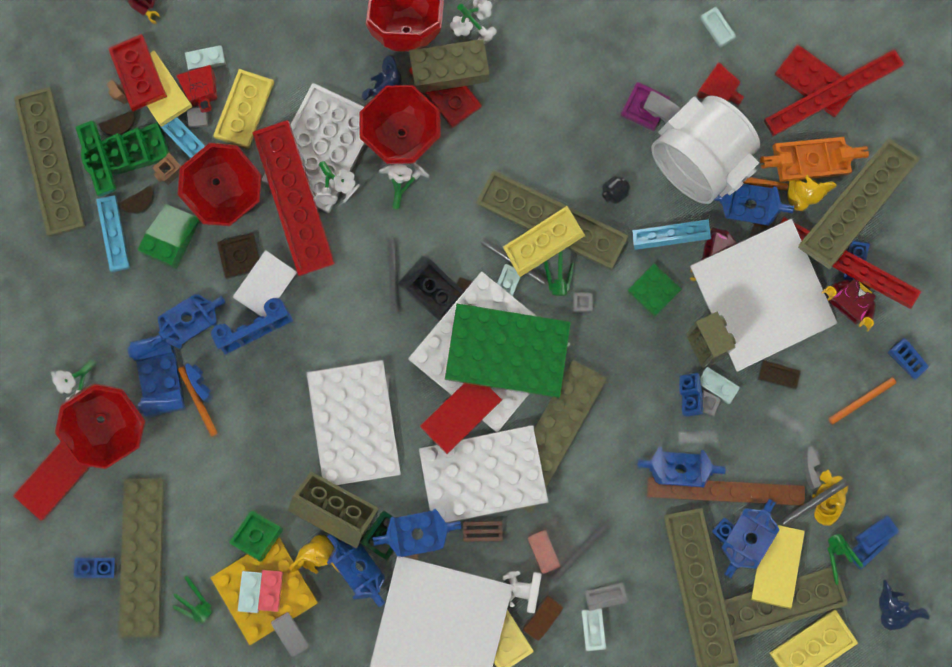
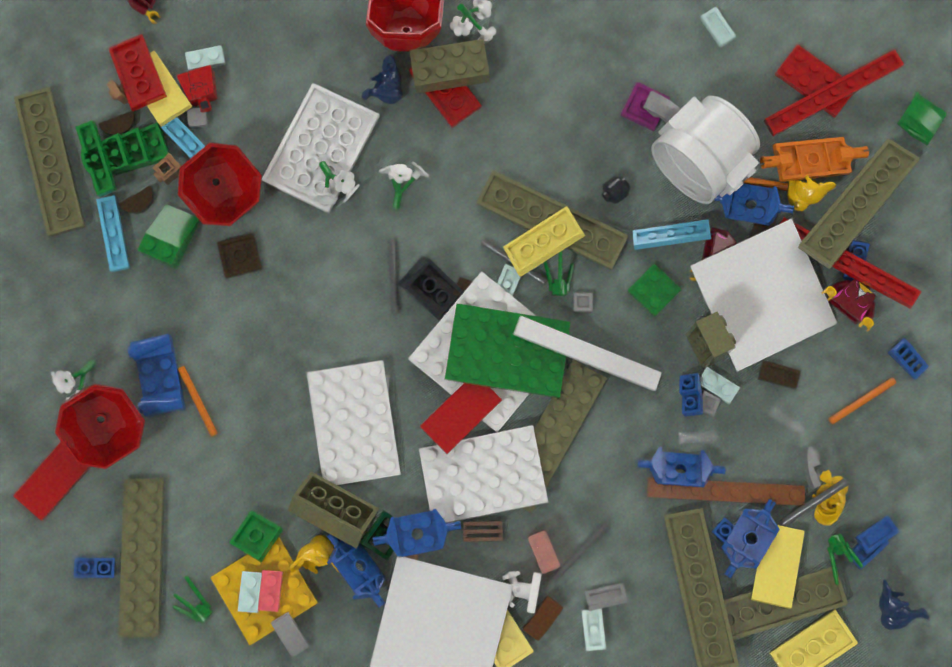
blue plate [149,294,226,349] -> none
blue slope [185,363,213,403] -> none
blue piece [211,298,294,355] -> none
light yellow tile [213,69,274,149] -> none
white tile [233,250,297,318] -> none
red plate [252,120,335,276] -> none
red rock [359,85,441,164] -> none
red torso [696,62,745,106] -> none
none -> white tile [513,316,662,391]
none -> green slope [897,91,947,145]

